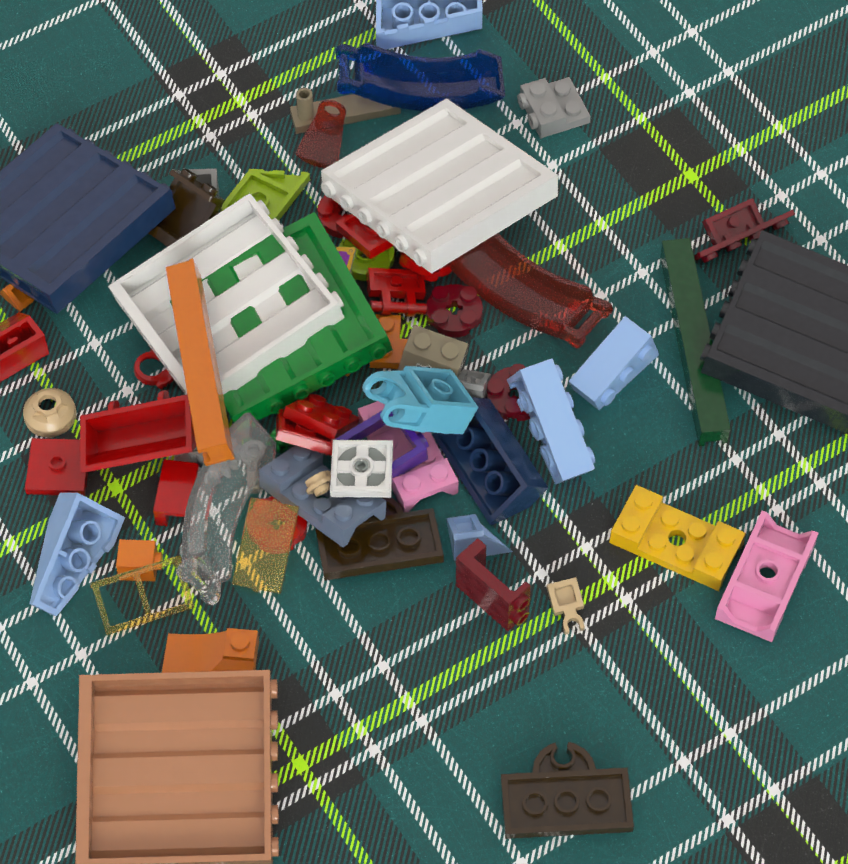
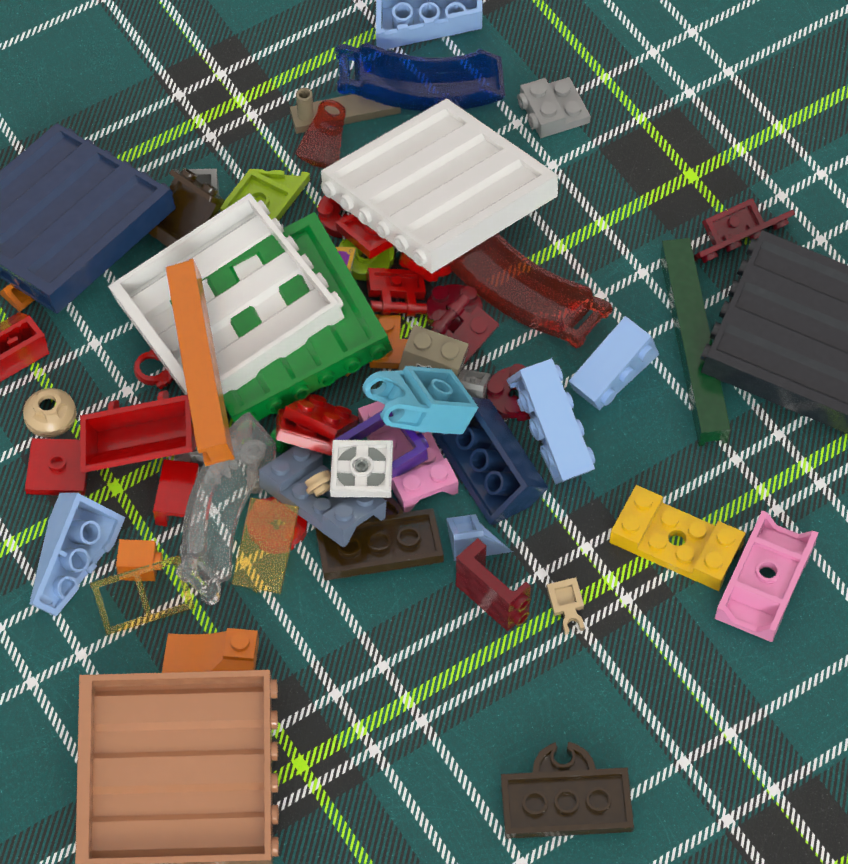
none -> dark red plate [430,293,499,368]

